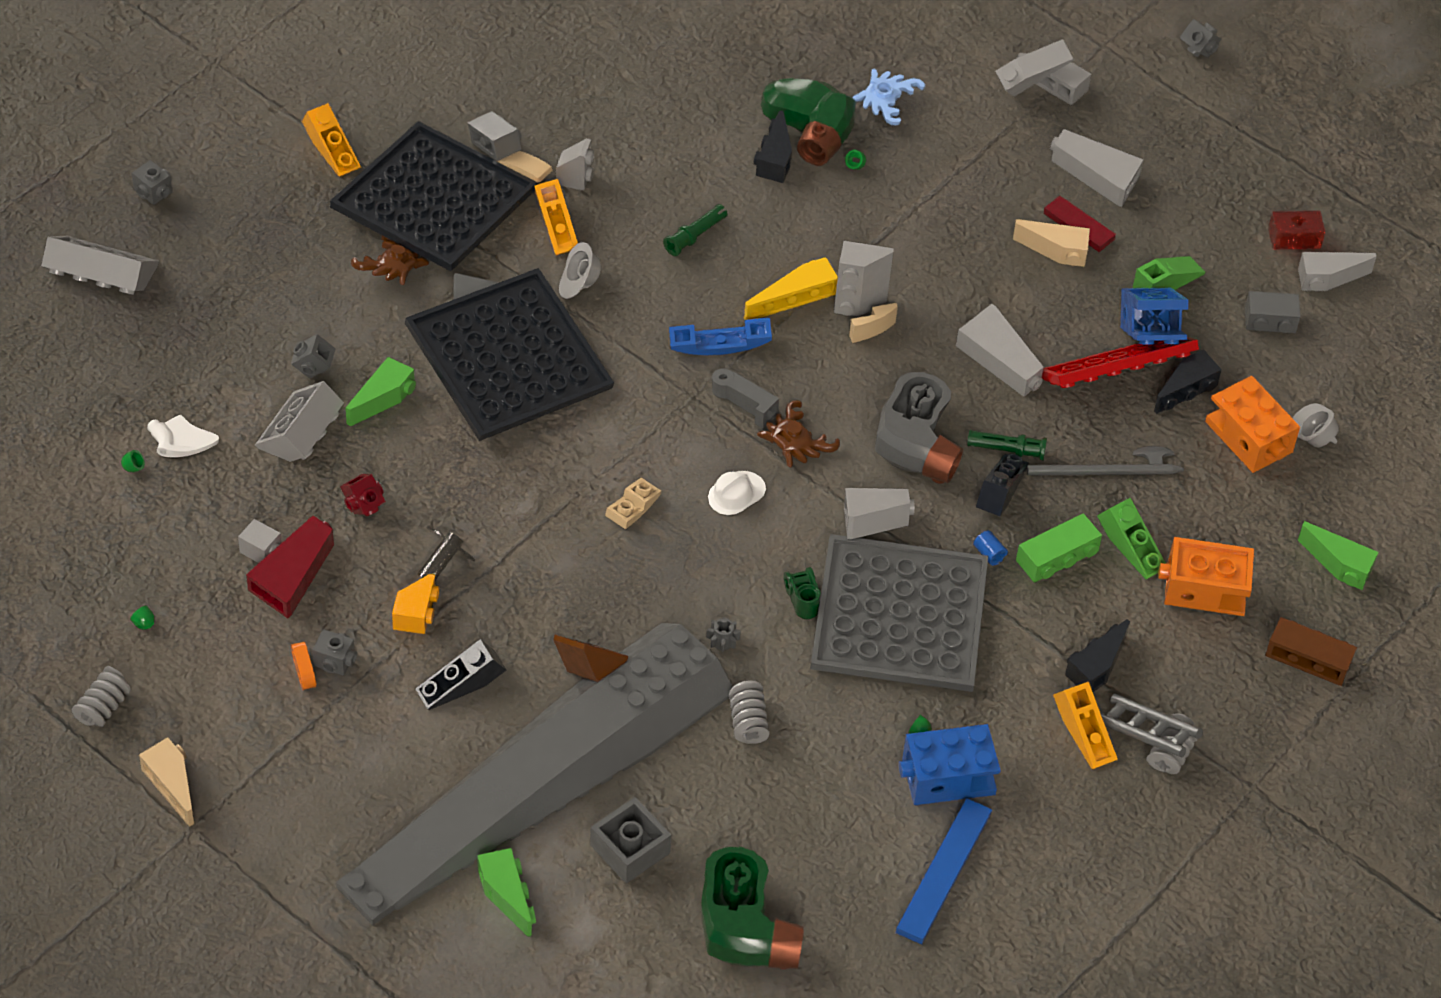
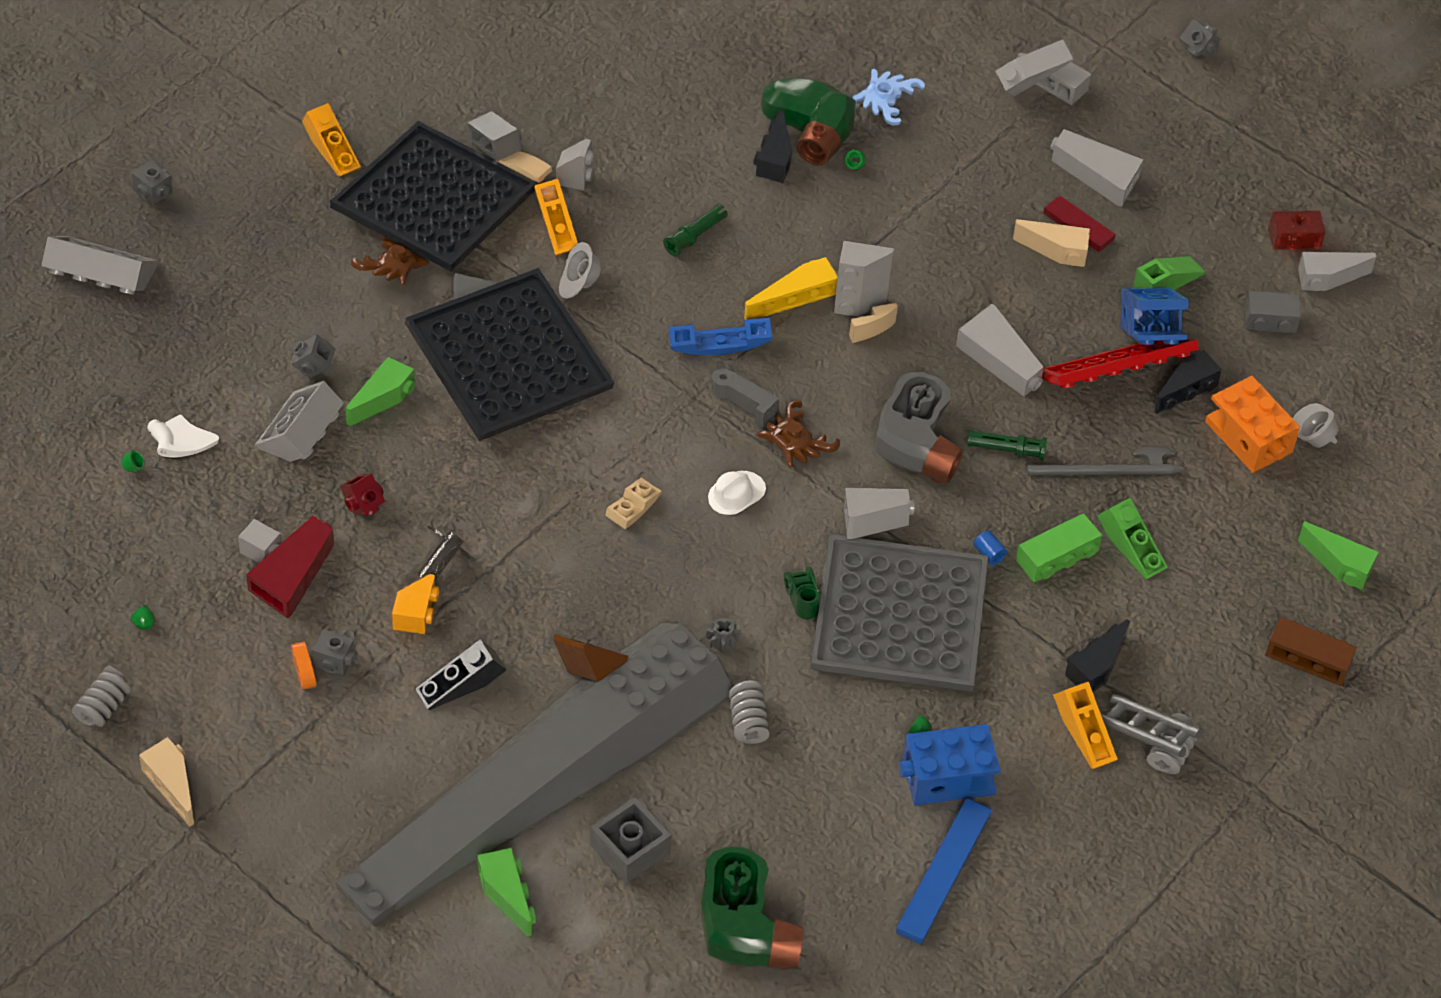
black slope [976,454,1029,516] -> none
orange torso [1158,537,1254,616] -> none

